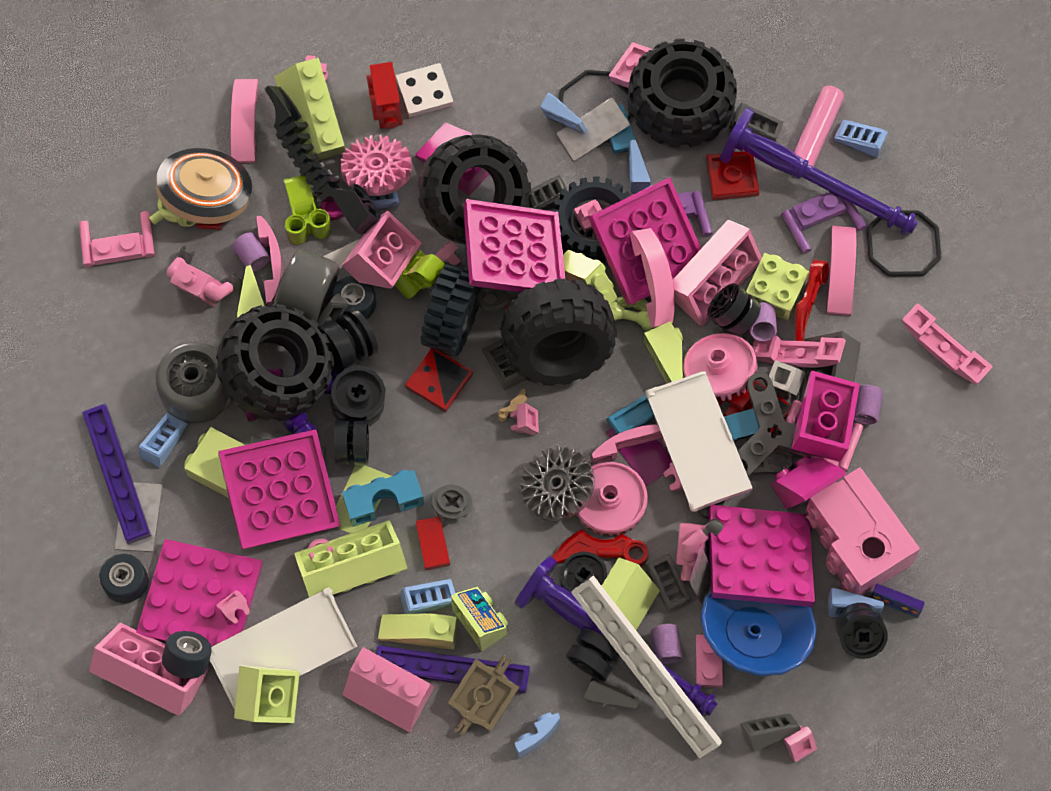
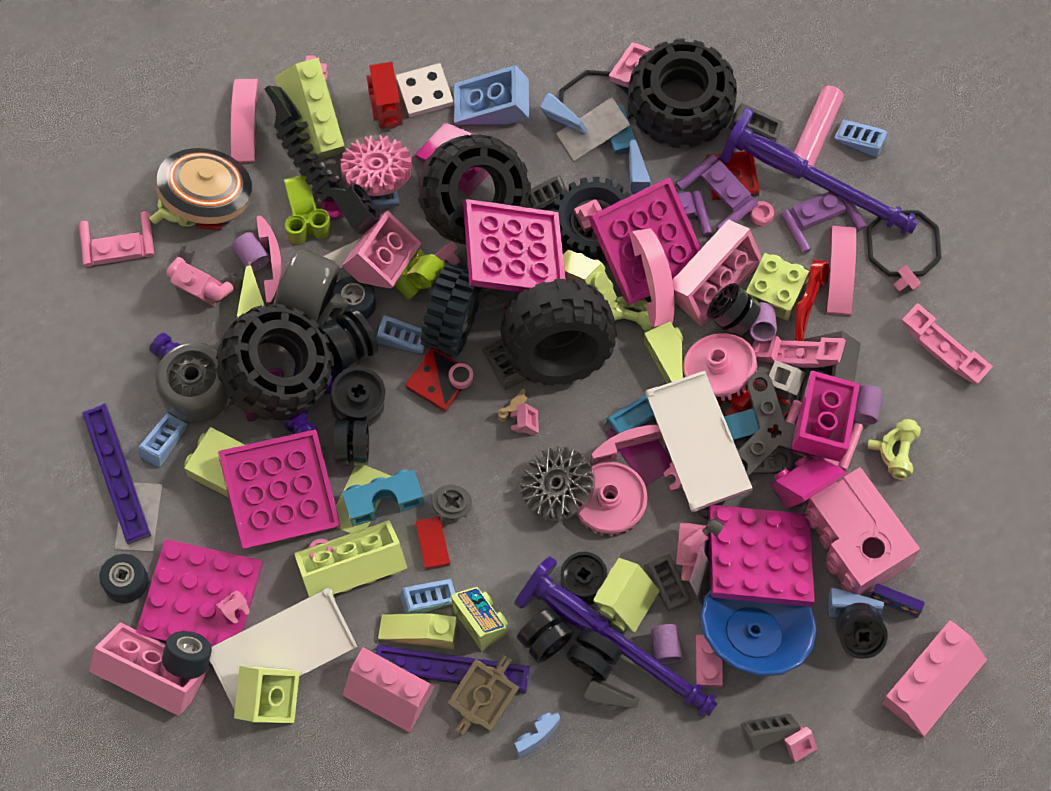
red piece [552,529,649,567] -> none
white plate [571,576,722,758] -> none
none -> dark purple wheel [149,332,180,358]
none -> light blue slope [376,315,425,354]
none -> tile [449,363,474,389]
none -> light blue slope [454,65,529,125]
none -> black wheel [517,608,574,663]
none -> medium lavender plate [676,154,759,230]
none -> bright pink tile [750,201,774,226]
none -> yellowish green piece [868,419,921,480]
none -> bright pink slope [882,620,987,737]
none -> bright pink tile [893,265,922,292]

